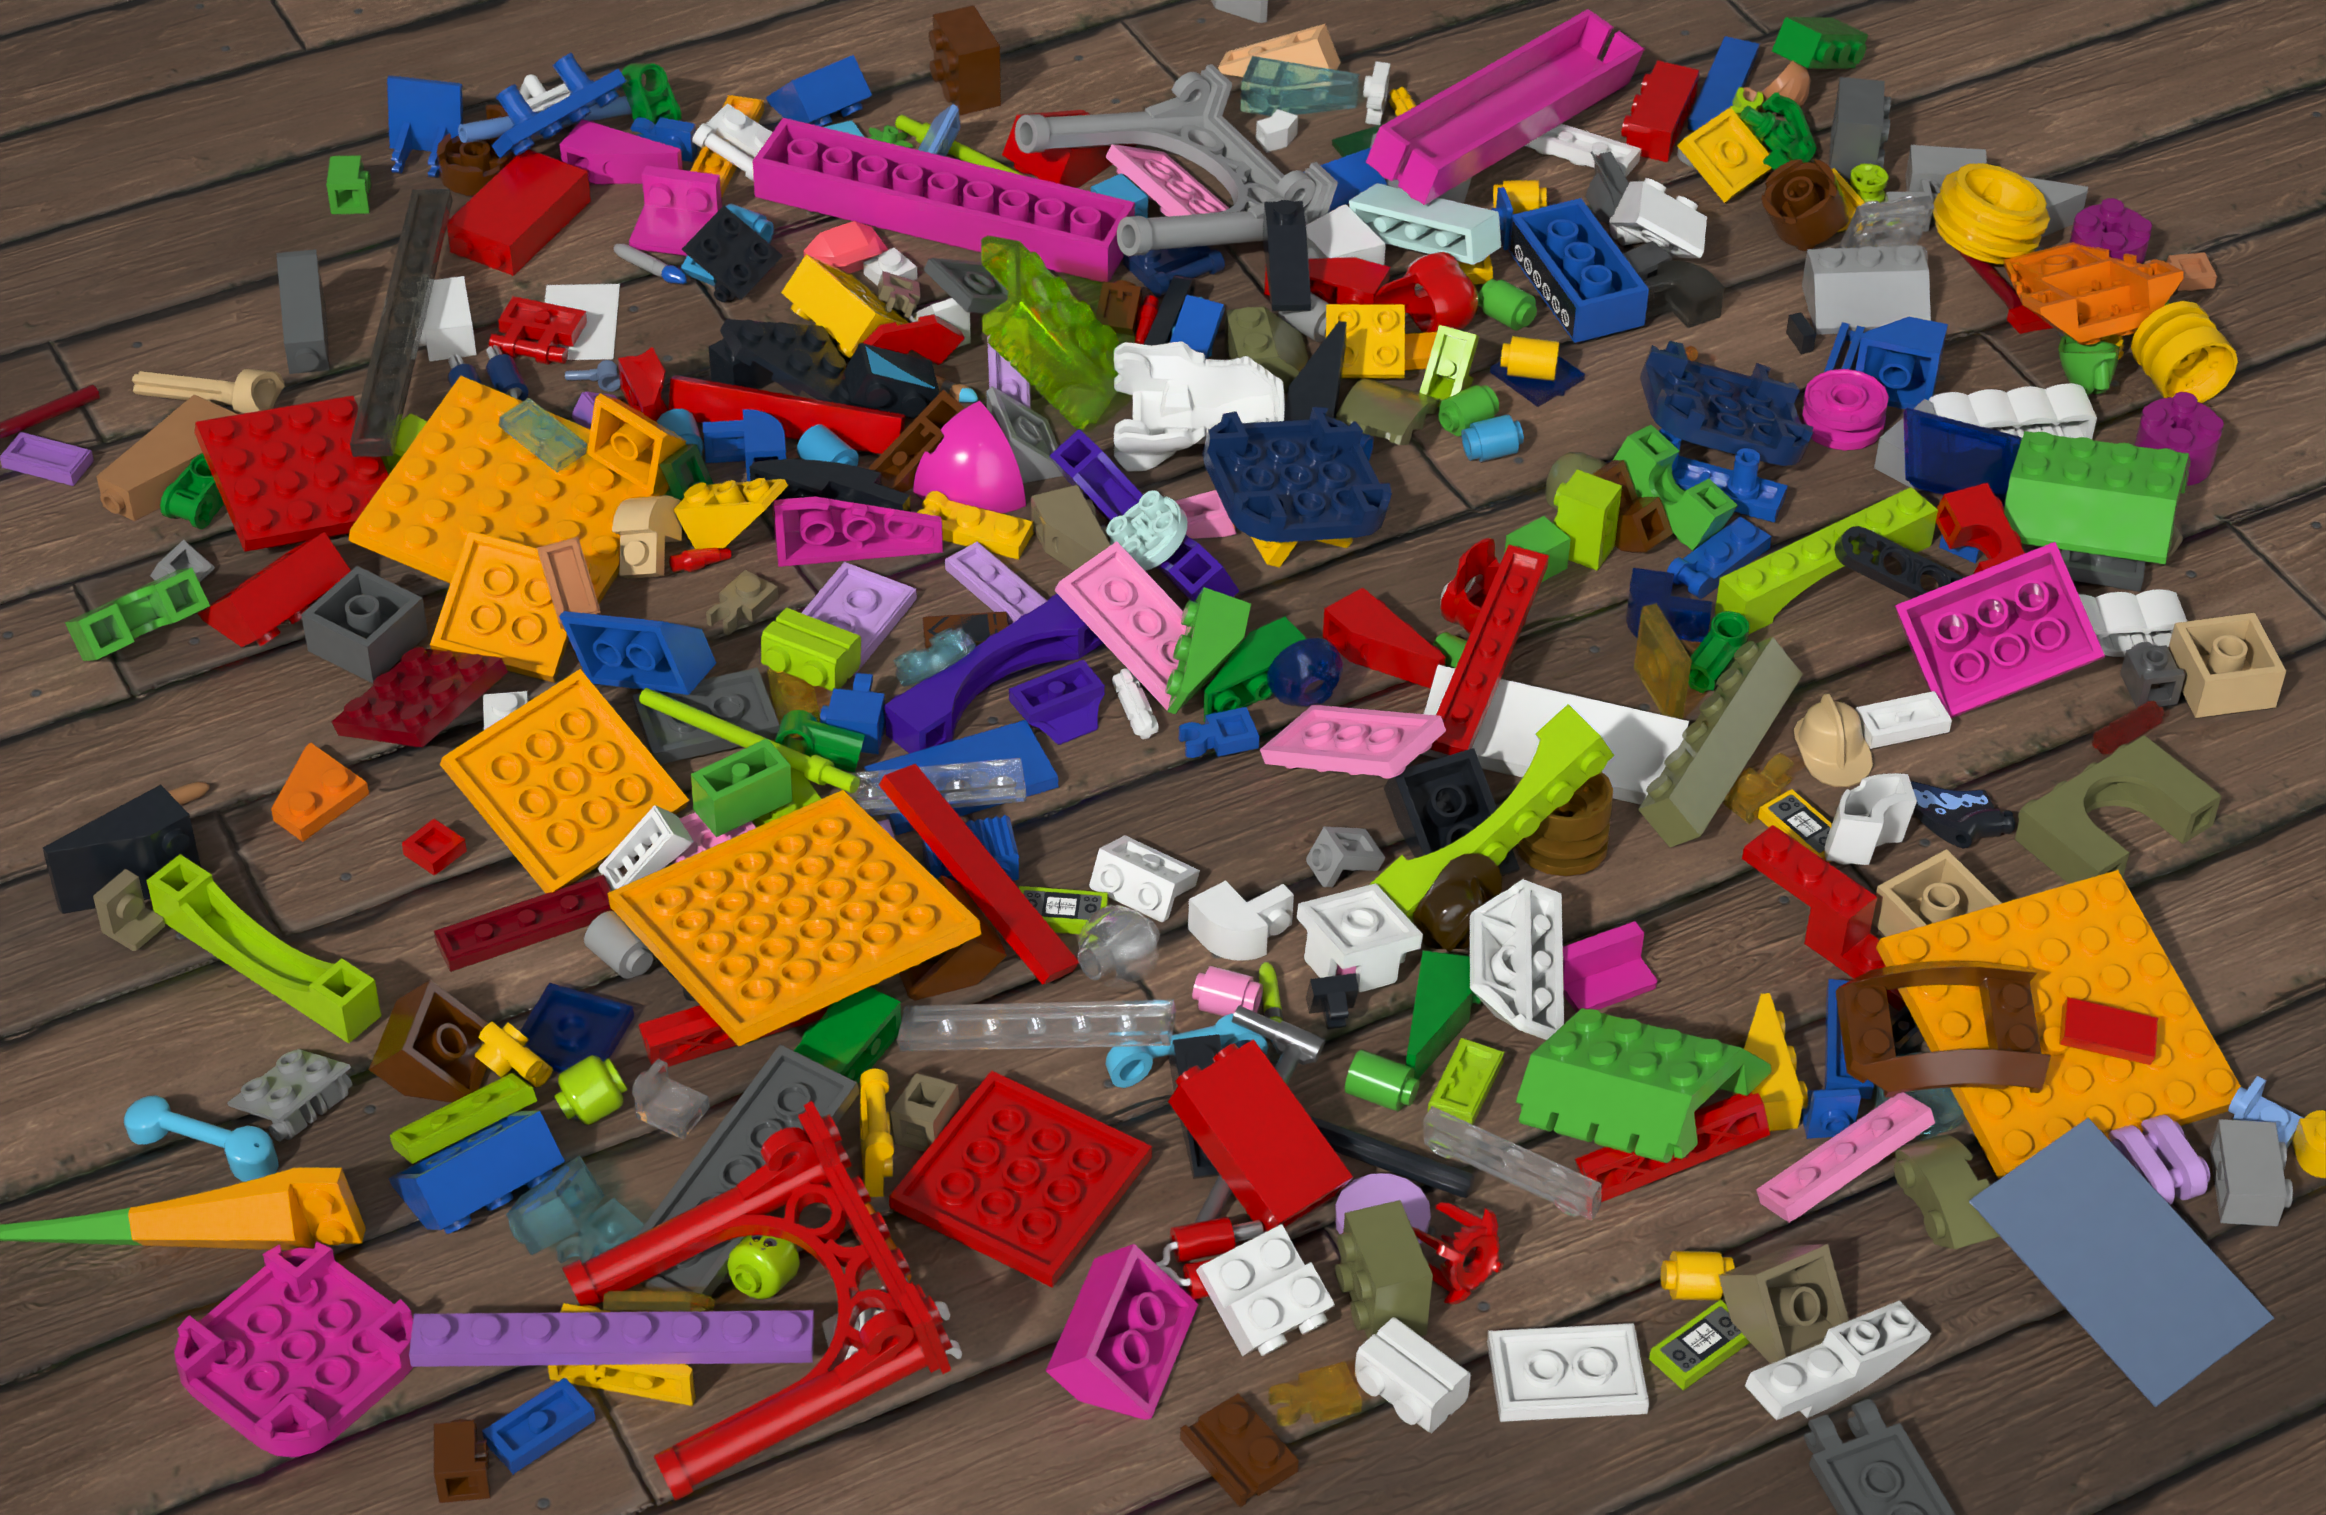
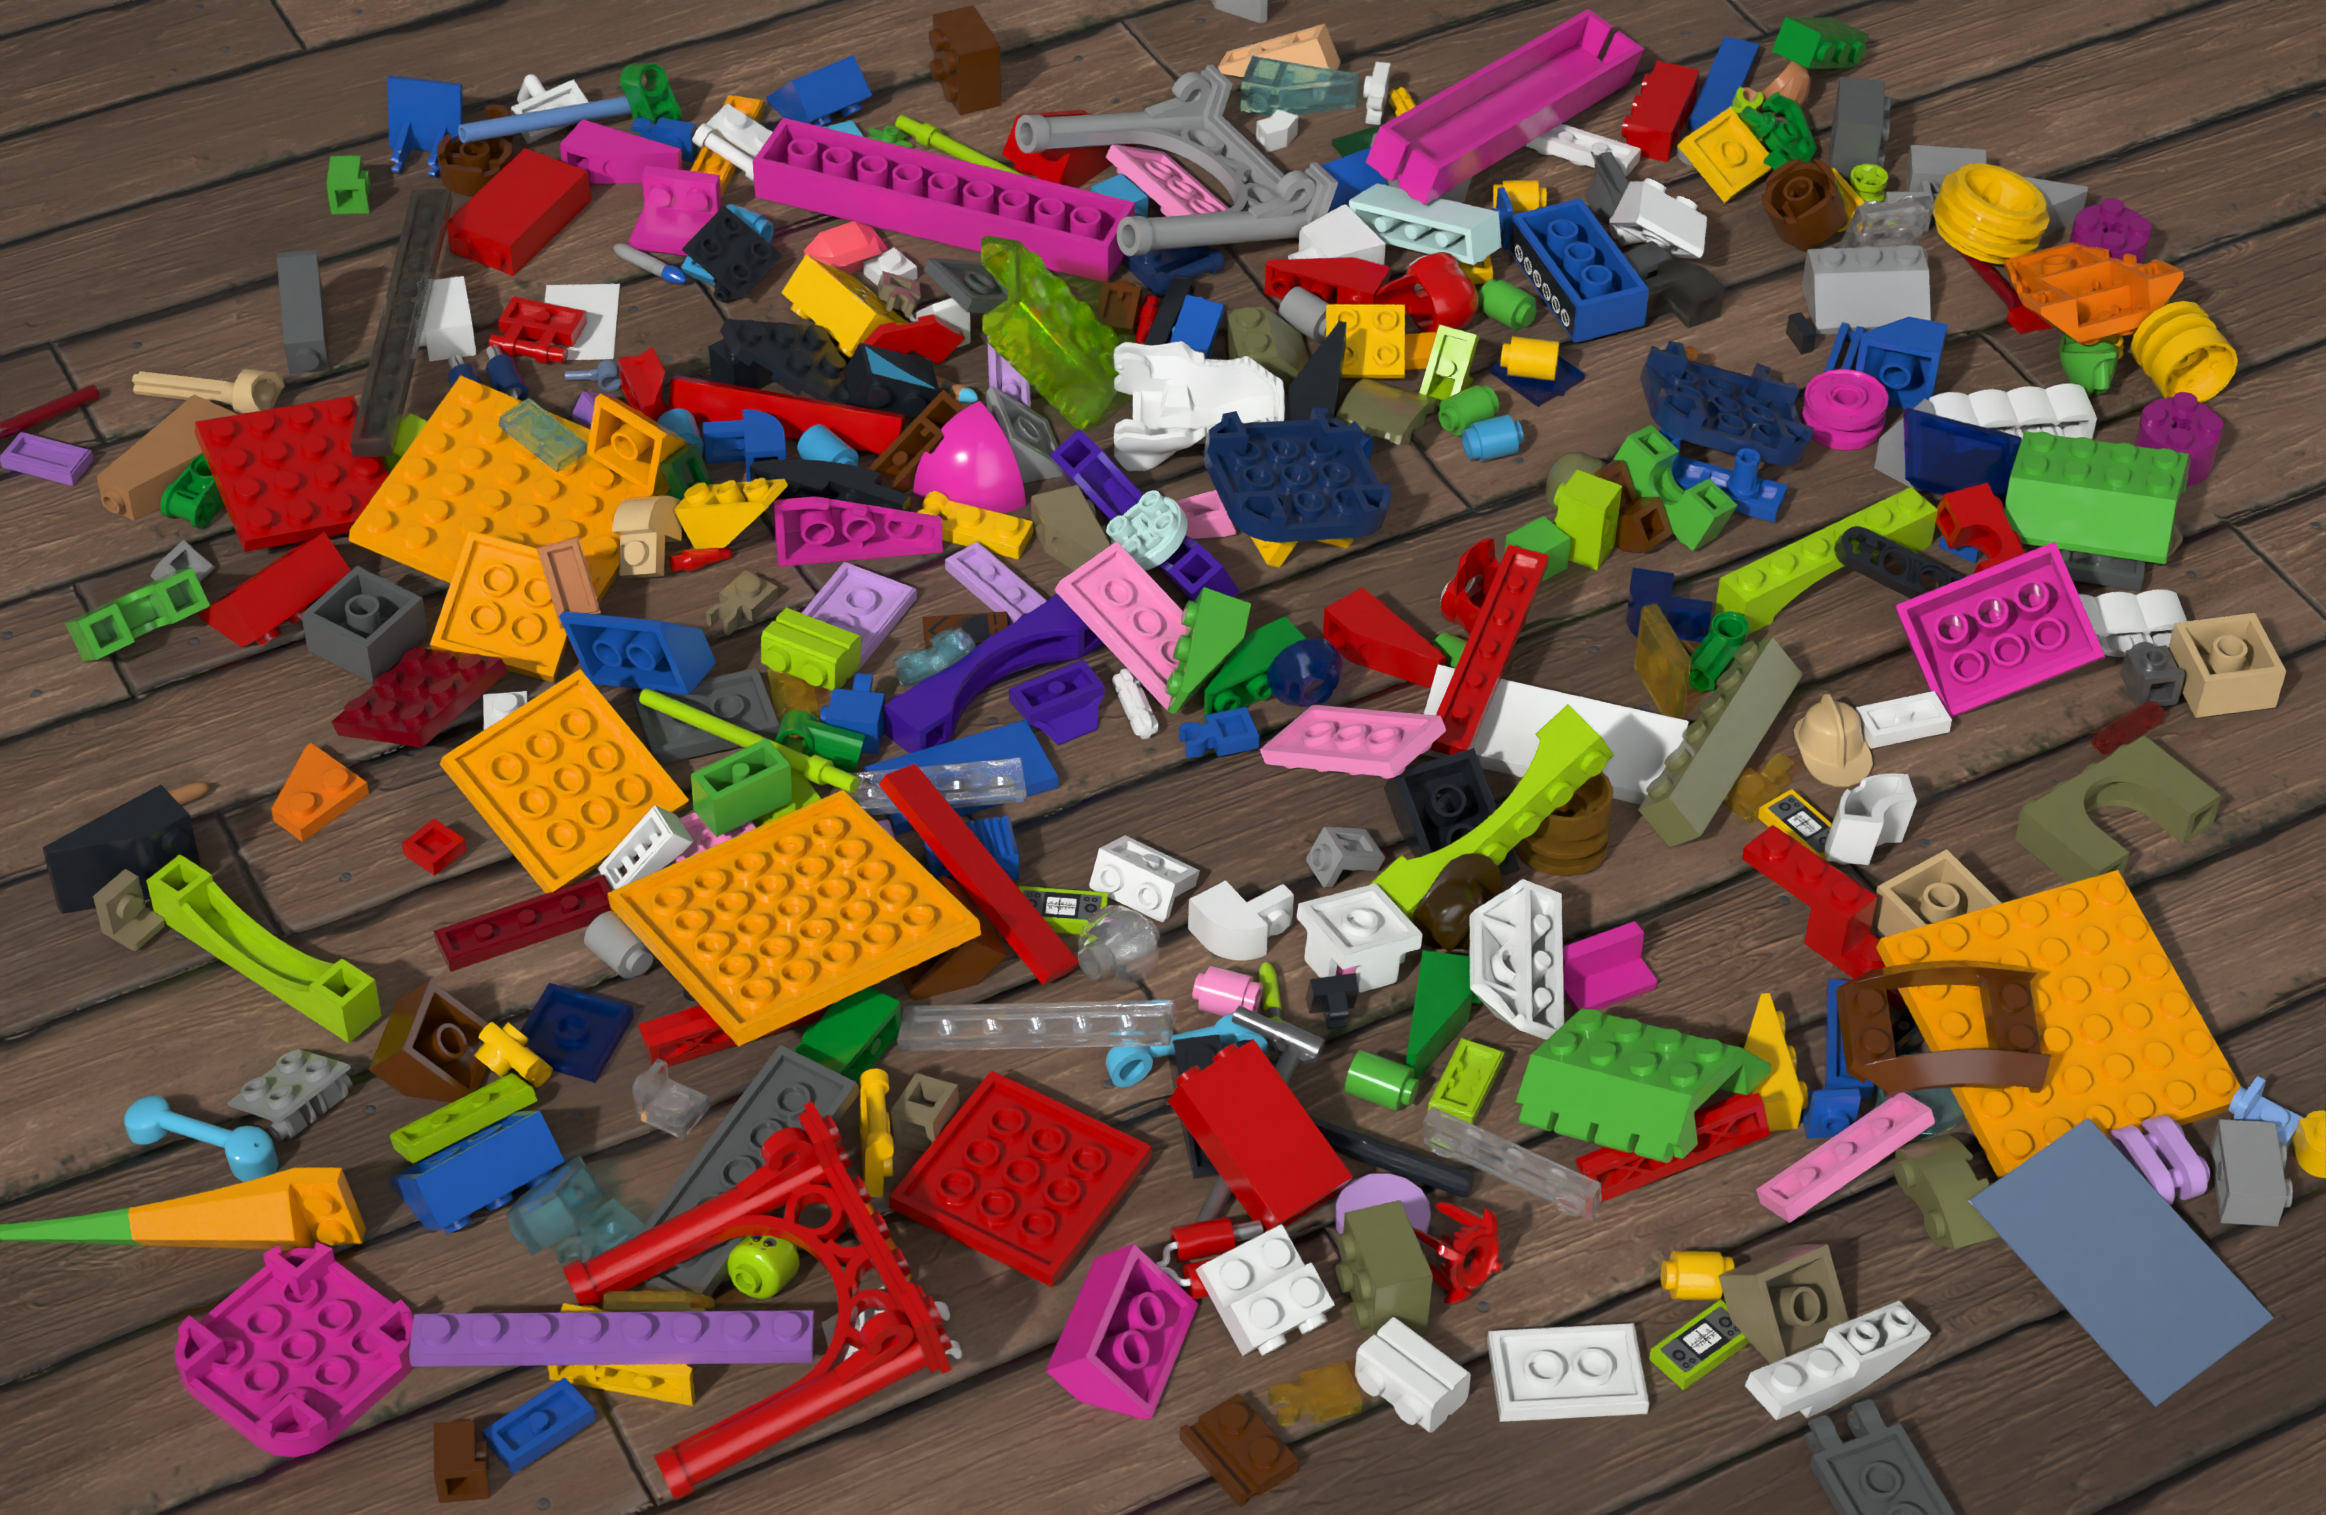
blue plate [492,53,626,158] -> none
lime head [554,1055,628,1125] -> none
medium blue slope [918,104,961,157] -> none
black slope [1263,200,1311,311] -> none
blue plate [1666,517,1772,599] -> none
black arm [1910,781,2016,849] -> none
red tile [2059,997,2158,1065] -> none
nougat plate [2144,252,2217,291] -> none

